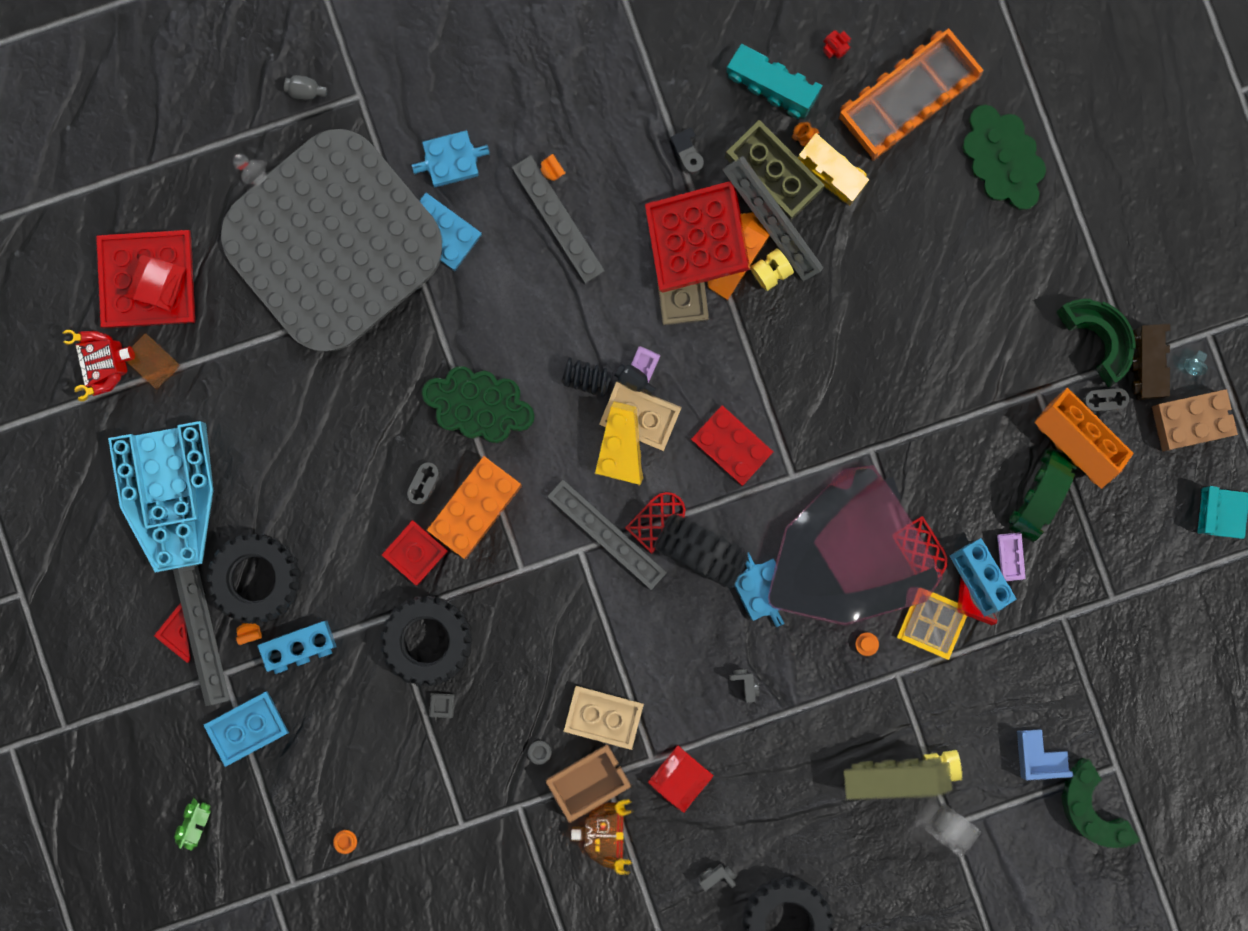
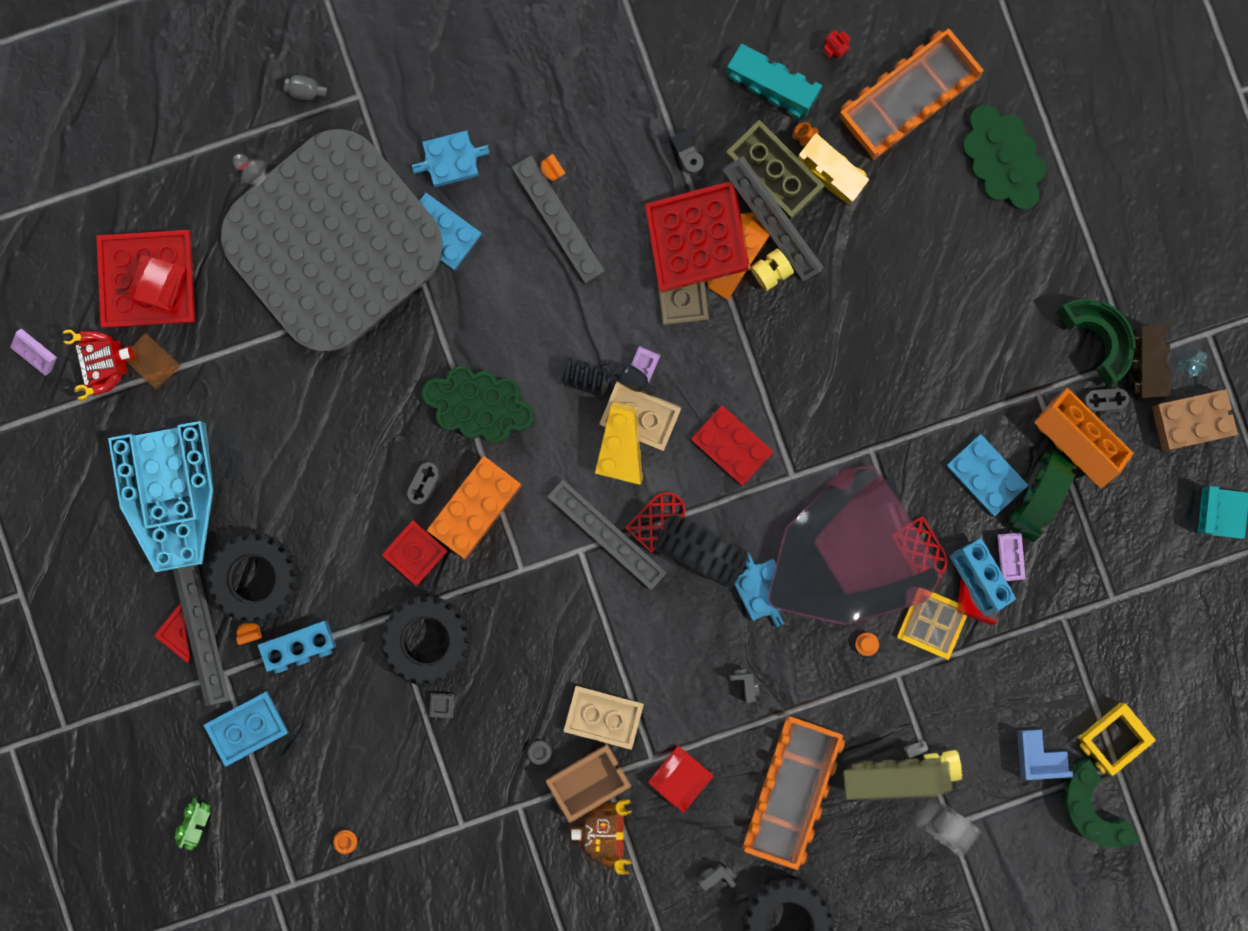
none -> lavender plate [10,329,57,376]
none -> clear window [742,715,845,870]
none -> light grey tile [904,741,928,758]
none -> dark azure plate [946,434,1028,517]
none -> yellow window [1078,703,1156,776]

